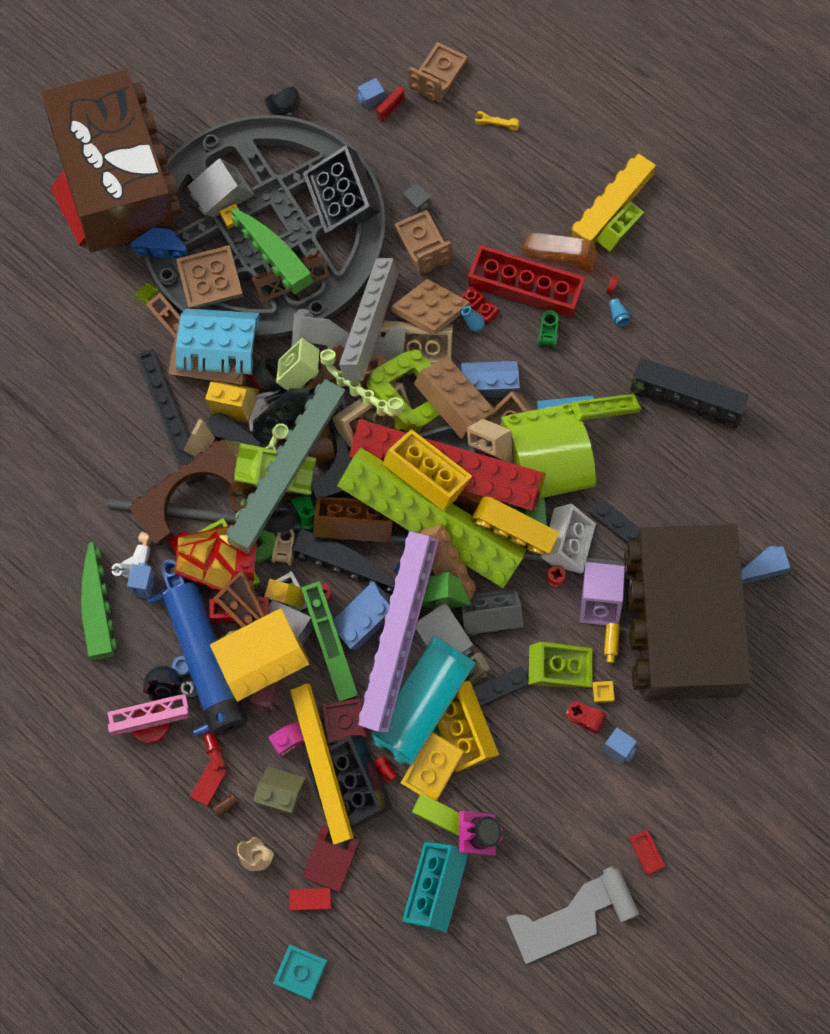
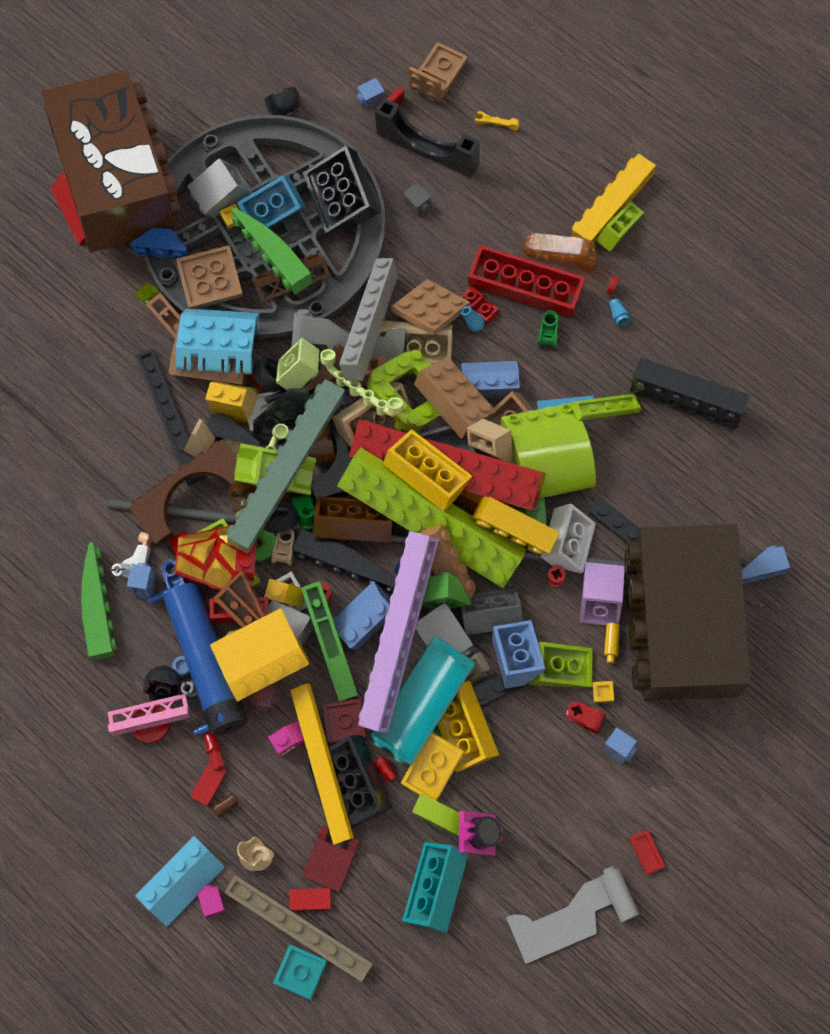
olive slope [253,767,306,817] -> none
medium nougat bracket [394,210,452,274] -> none
none -> medium azure slope [135,836,226,927]
none -> dark pink brick [198,885,226,919]
none -> dark tan plate [224,875,373,982]
none -> dark azure brick [237,175,306,229]
none -> black arch [375,98,480,177]
none -> medium blue slope [492,620,545,689]

